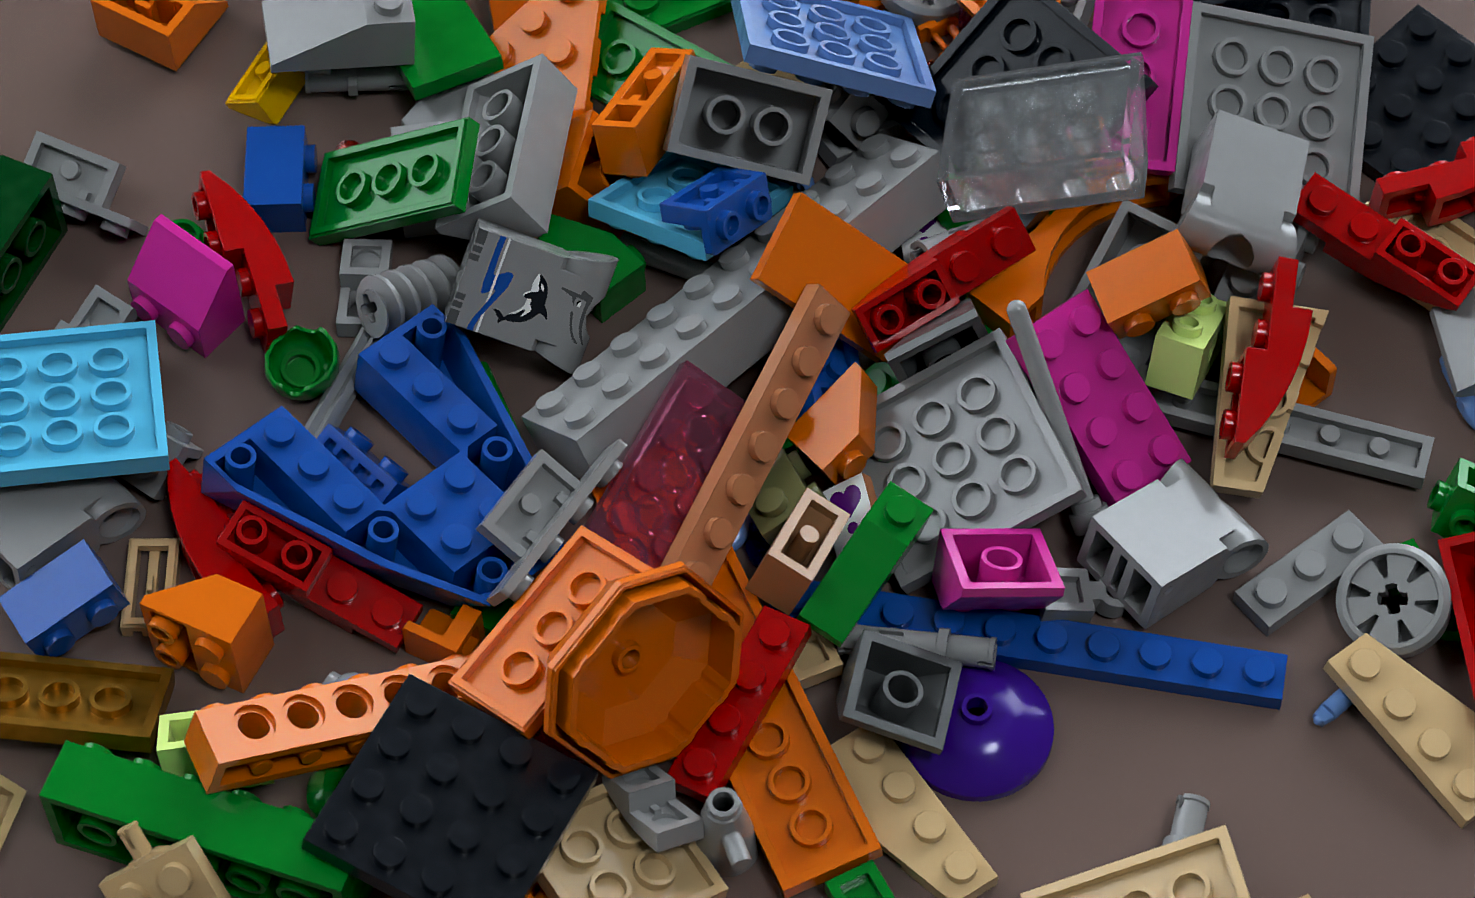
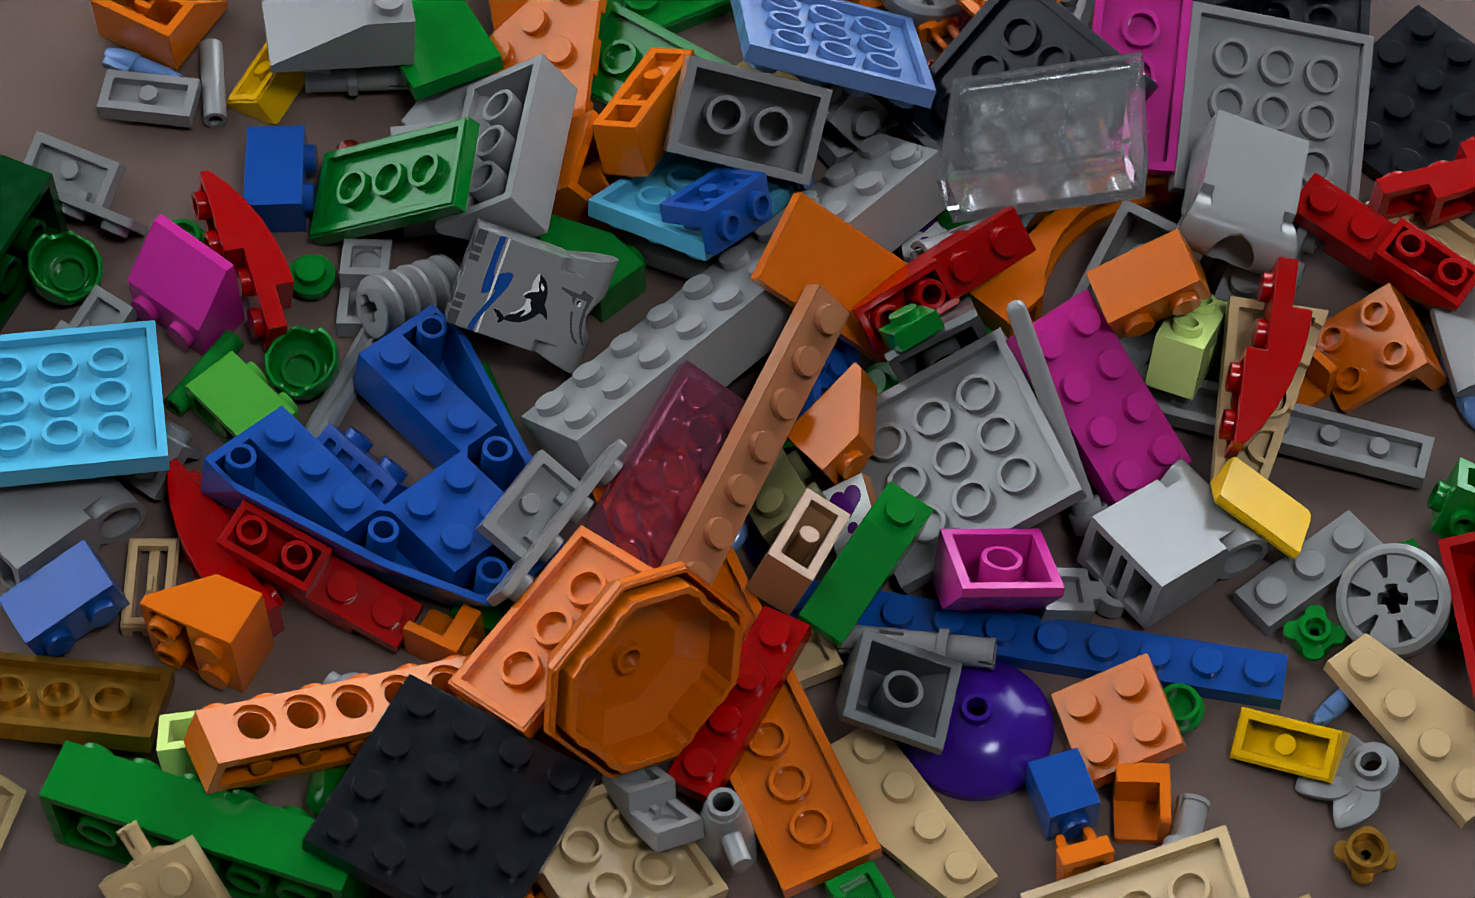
none -> green hair [27,231,103,305]
none -> light grey plate [96,69,202,128]
none -> medium blue piece [102,48,183,77]
none -> green piece [163,330,244,417]
none -> bright green brick [185,351,300,443]
none -> light grey piece [199,38,227,128]
none -> green plate [289,254,336,301]
none -> green plate [878,303,945,353]
none -> blue brick [1025,748,1101,841]
none -> orange plate [1051,653,1187,789]
none -> orange tile [1056,827,1114,881]
none -> orange panel [1112,762,1171,845]
none -> green plate [1163,683,1205,735]
none -> yellow slope [1210,457,1311,559]
none -> yellow slope [1229,707,1350,783]
none -> green plate [1283,605,1346,662]
none -> light grey plate [1295,733,1400,830]
none -> orange bracket [1315,283,1449,414]
none -> pearl gold plate [1333,826,1398,886]

